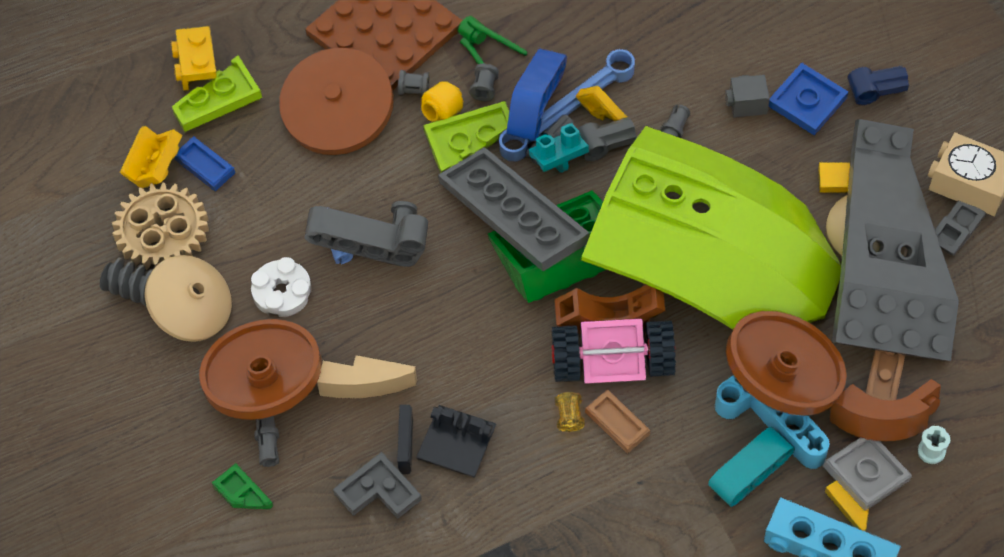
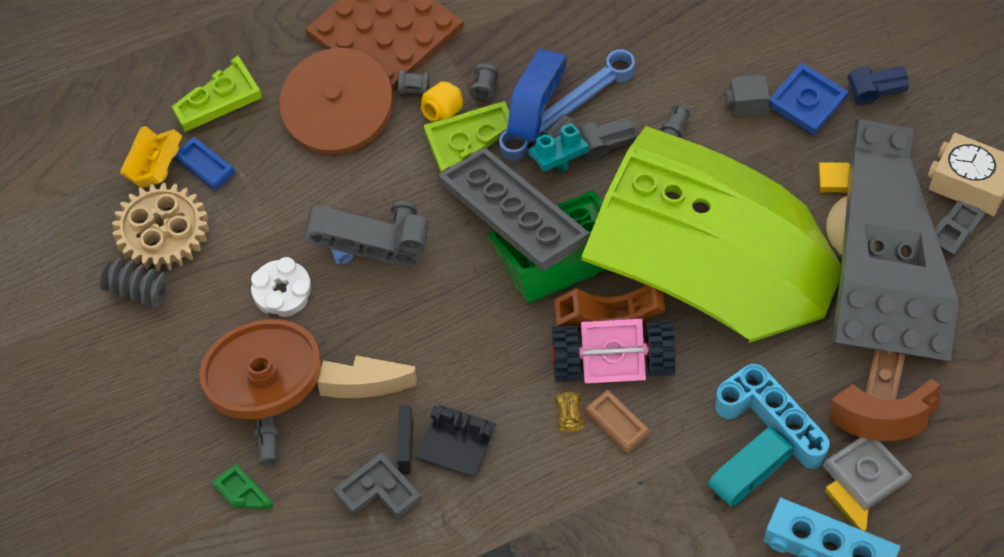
tan dish [145,255,232,342] -> none
yellow bracket [171,26,216,91] -> none
green plant [458,16,528,64] -> none
yellow tile [575,86,627,121] -> none
dark orange dish [726,311,846,415] -> none
light aqua bush [918,426,950,464] -> none

